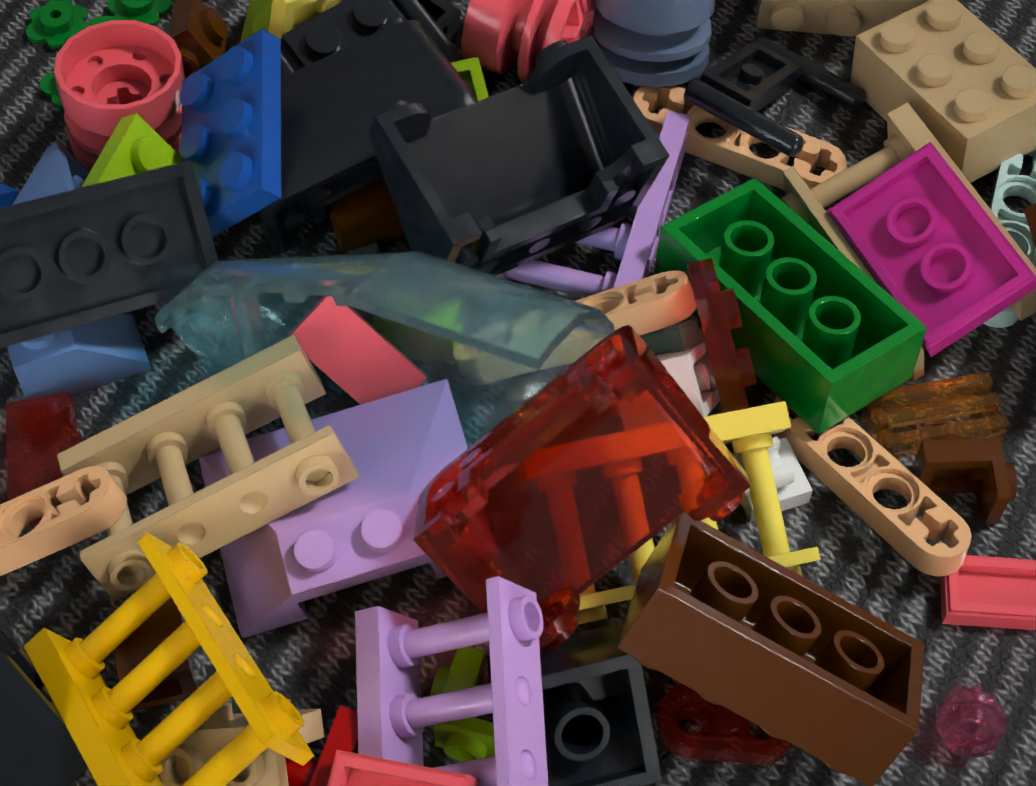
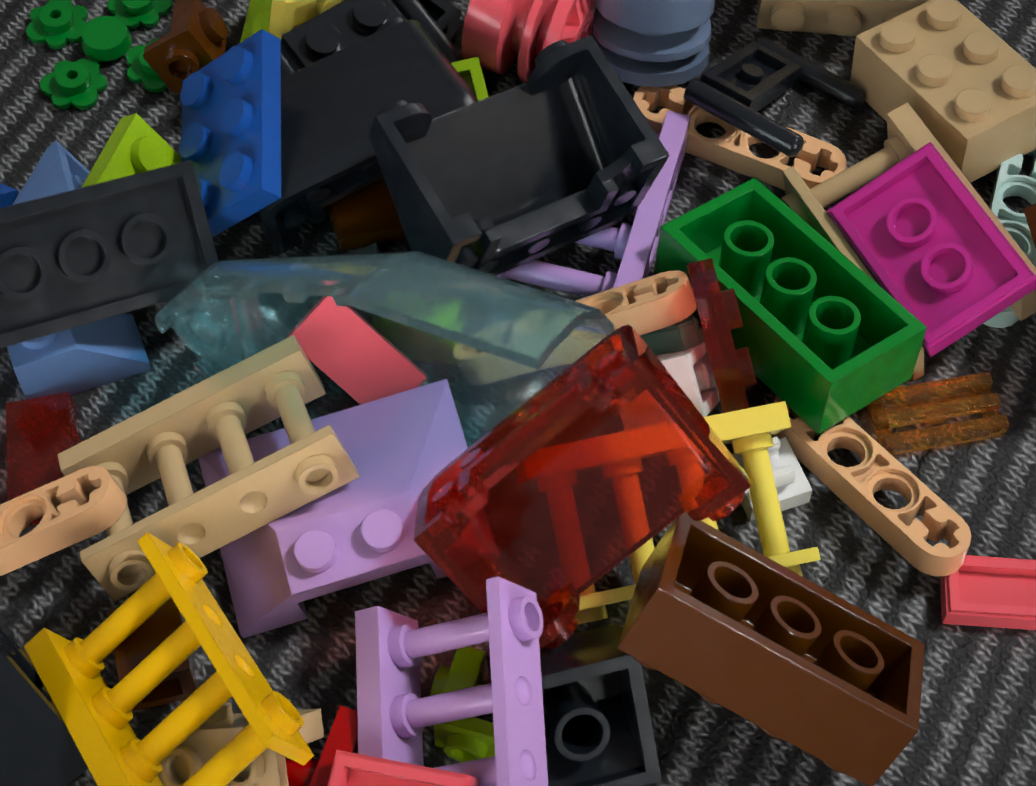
coral wheel [54,20,185,171] -> none
clear red plate [656,684,793,765] -> none
reddish brown bracket [910,434,1017,524] -> none
clear pink plate [935,684,1007,758] -> none

